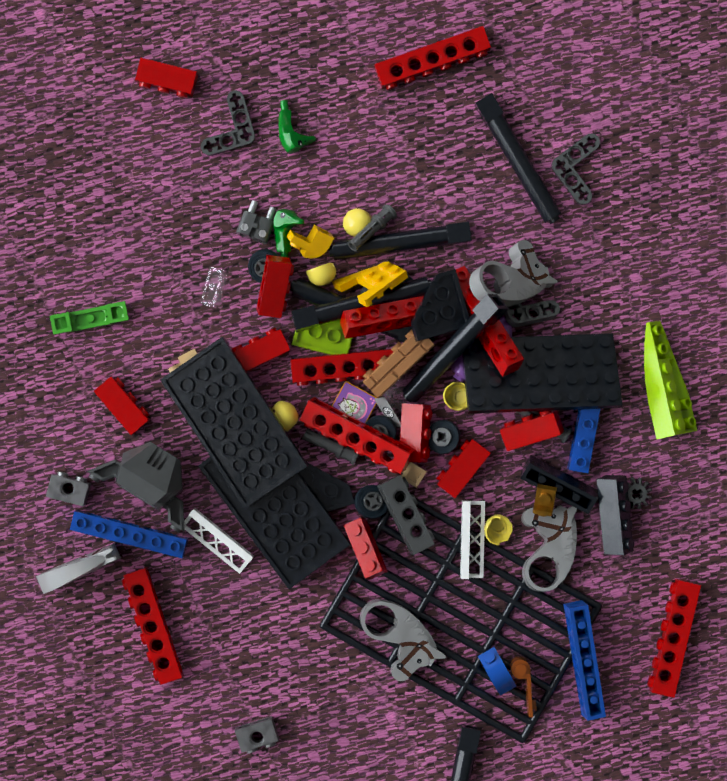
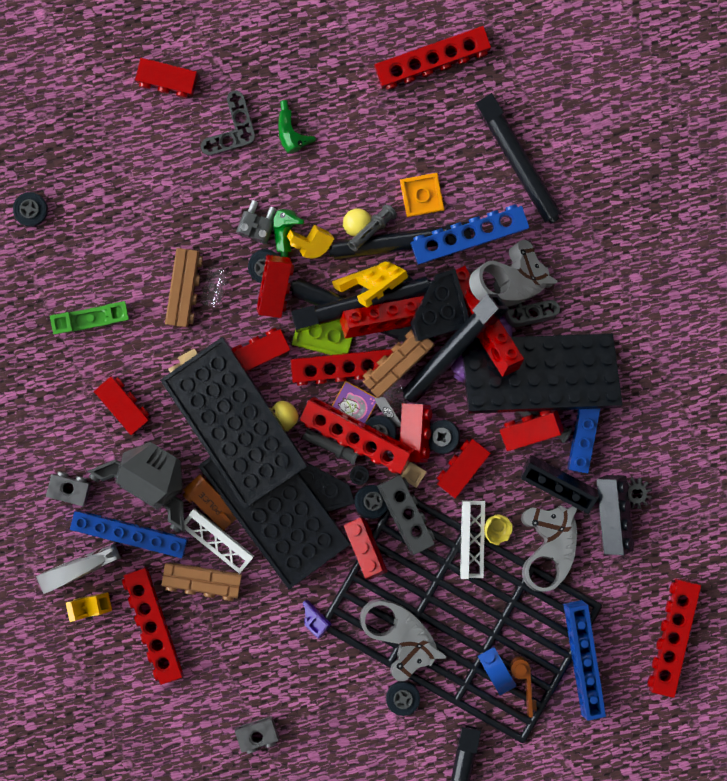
light yellow hair [306,263,336,286] -> none
light yellow hair [443,382,467,411] -> none
pearl gold bracket [533,484,557,517] -> none
dark grey beam [551,134,600,205] -> none
lime wedge [644,321,697,439] -> none
none -> black wheel [13,192,48,227]
none -> yellow brick [66,592,112,622]
none -> medium nougat brick [162,562,242,601]
none -> medium nougat brick [165,248,203,328]
none -> dark orange door [183,474,236,531]
none -> tile [303,600,331,639]
none -> black wheel [350,465,369,485]
none -> black wheel [386,681,420,716]
none -> light orange tile [400,173,444,218]
none -> blue brick [410,204,529,265]

